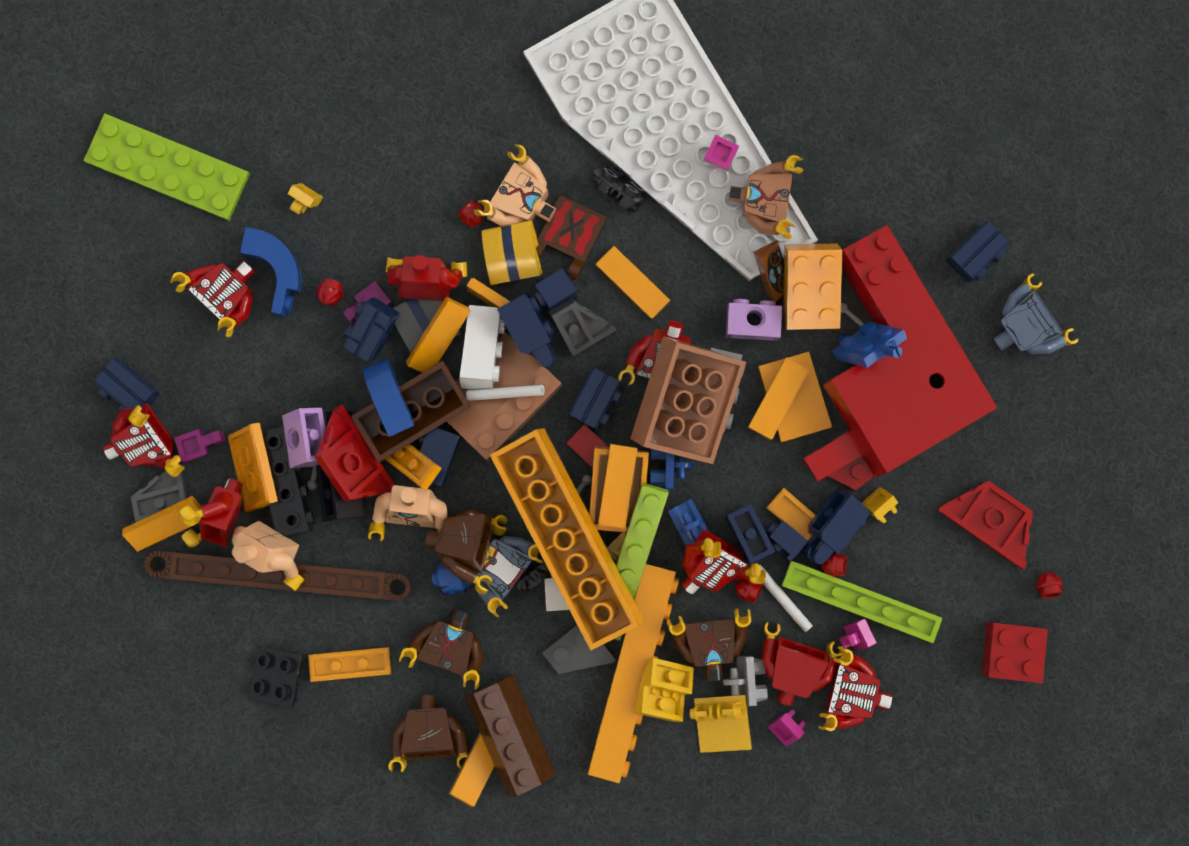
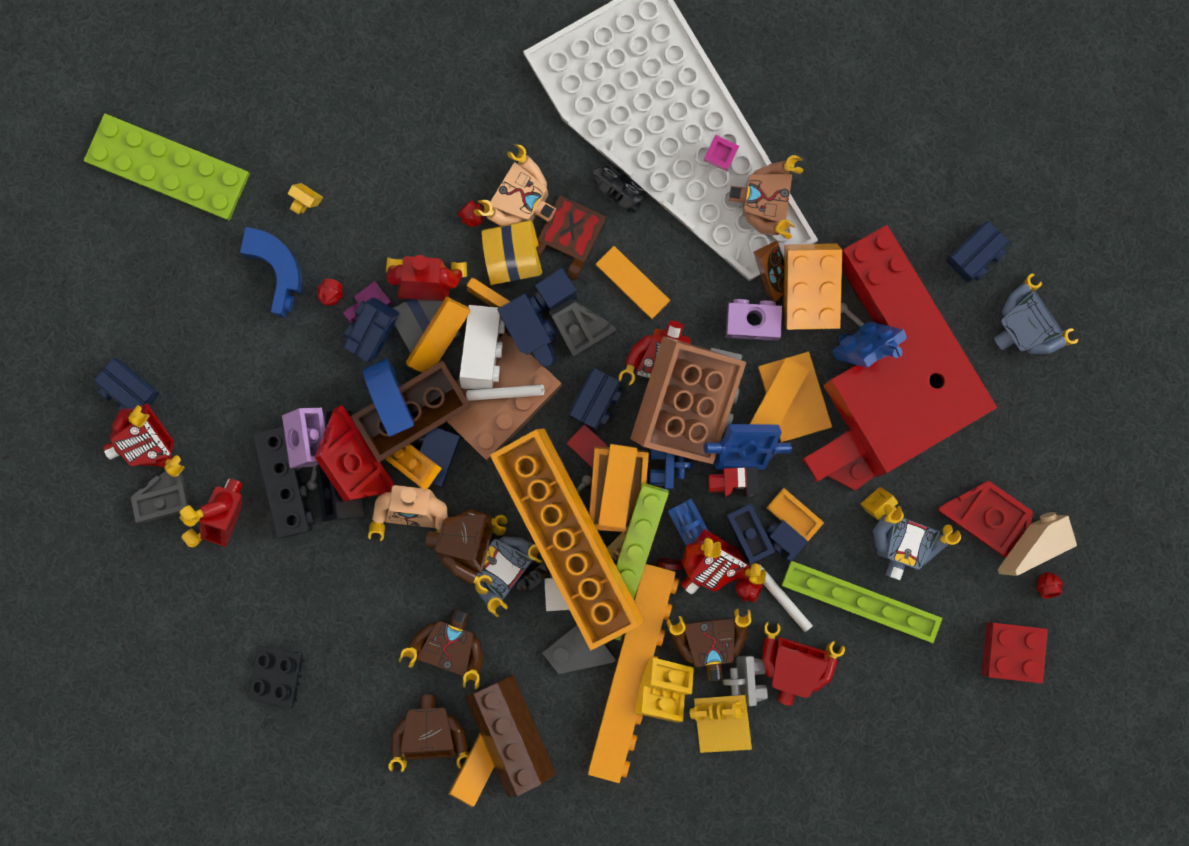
light orange tile [122,496,201,552] -> none
reddish brown plate [144,551,412,601] -> none
torso [170,261,255,337] -> none
magenta plate [174,429,226,463] -> none
light orange tile [228,423,278,512] -> none
light nougat torso [231,521,304,591] -> none
light orange tile [308,647,391,682] -> none
blue head [432,562,473,595] -> none
dark pink tile [768,710,805,746] -> none
dark blue hinge [802,488,871,565] -> none
torso [819,646,892,731] -> none
red plate [821,553,847,578] -> none
dark pink tile [839,618,877,651] -> none
none -> dark red piece [657,558,683,570]
none -> blue plate [703,424,792,470]
none -> hips [708,467,758,497]
none -> torso [873,504,961,580]
none -> tan slope [998,512,1077,576]

